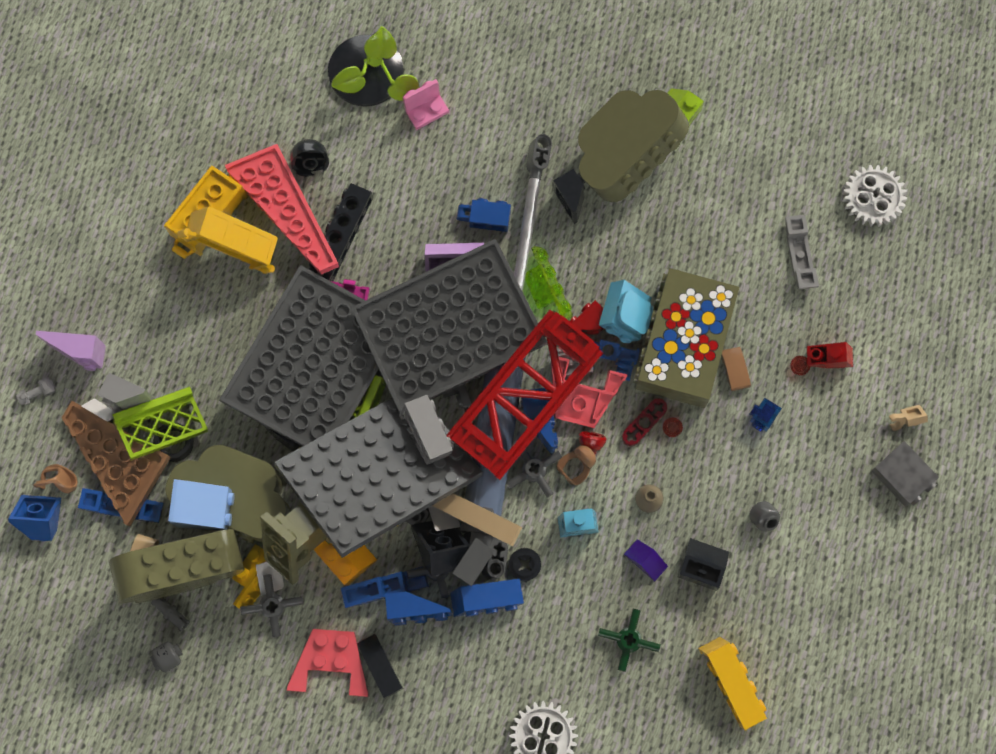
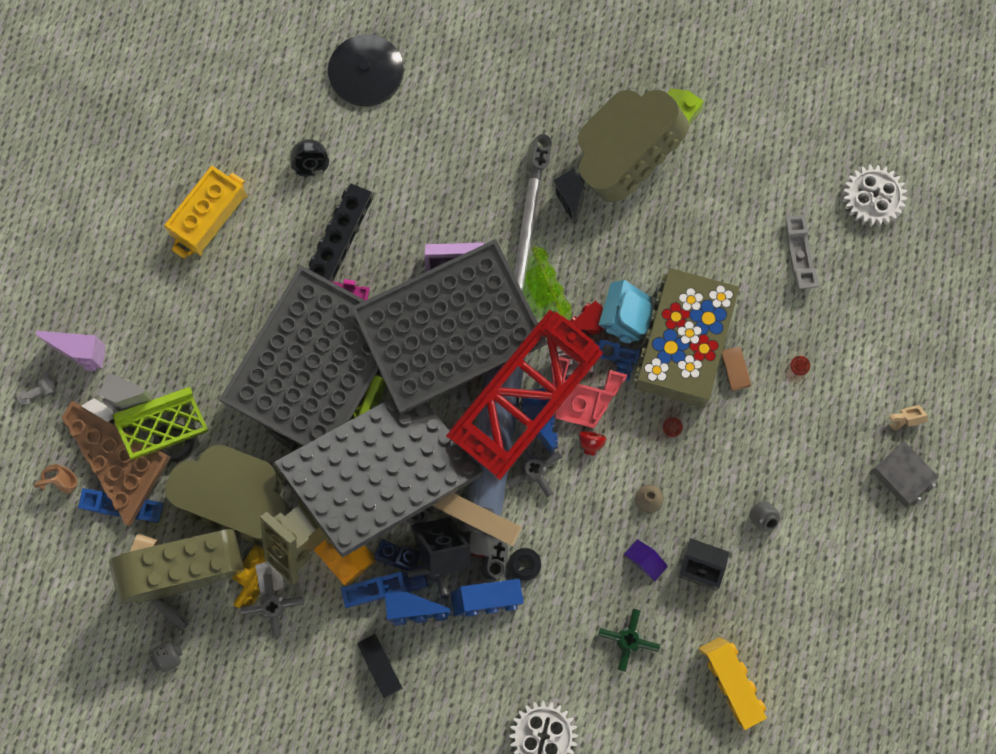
blue slope [8,495,62,541] -> none
light blue slope [168,479,234,531] -> none
yellow container [177,206,278,274] -> none
coral wing [225,144,339,275] -> none
coral wing [287,629,369,697] -> none
lime plant [331,26,420,101] -> none
light grey wedge [399,395,453,465] -> none
bright pink bracket [403,79,449,130] -> none
white sticker [429,506,460,531] -> none
dark grey hinge [452,538,495,586] -> none
blue brick [457,198,511,232] -> none
medium nougat piece [556,445,596,486] -> none
medium azure torso [558,509,599,538] -> none
dark red beam [622,398,667,447] -> none
clear blue brick [749,398,782,432] -> none
red slope [807,342,853,369] -> none
none -> dark blue slope [373,539,420,571]

